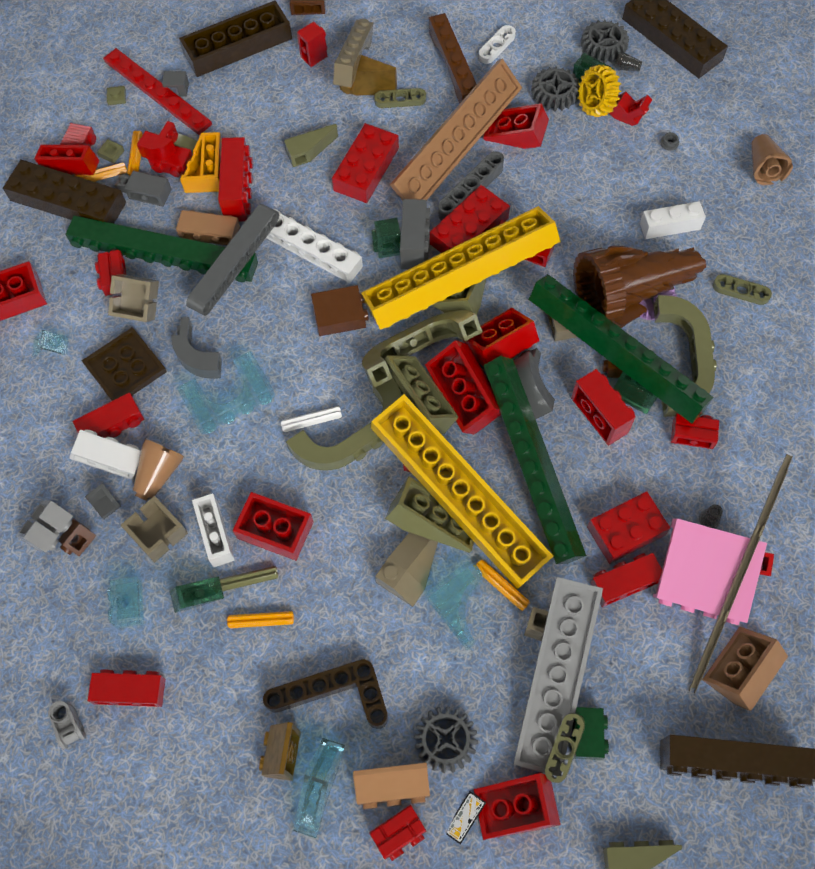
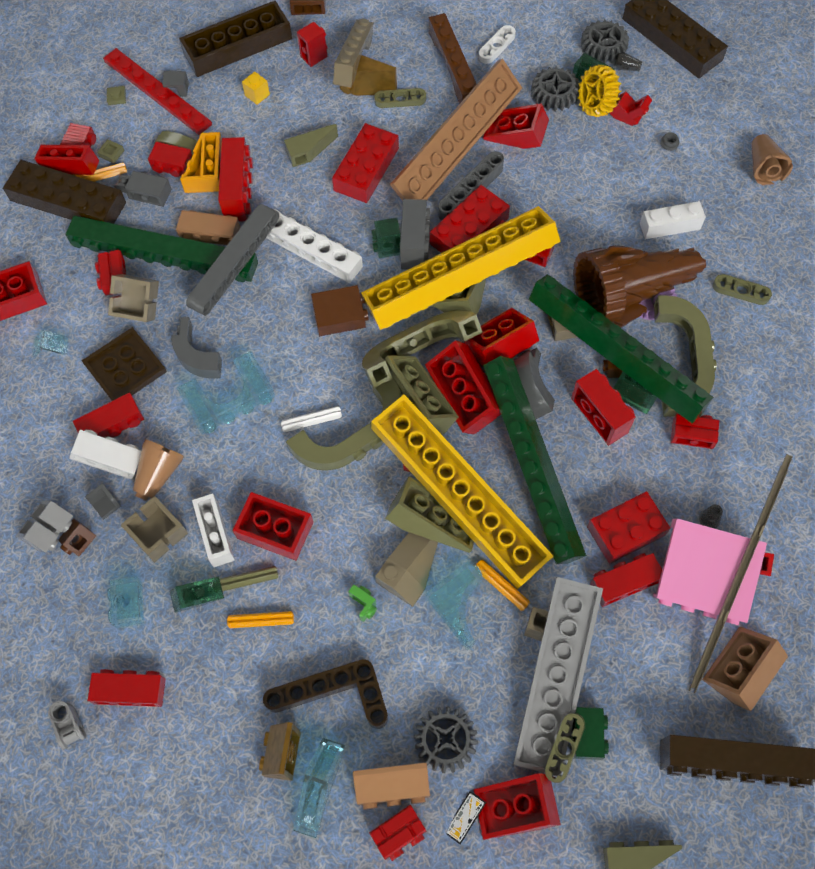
light orange axle [127,130,143,176] -> none
red brick [137,121,178,161] -> none
none -> yellow brick [242,71,270,105]
none -> bright green bracket [348,584,377,622]

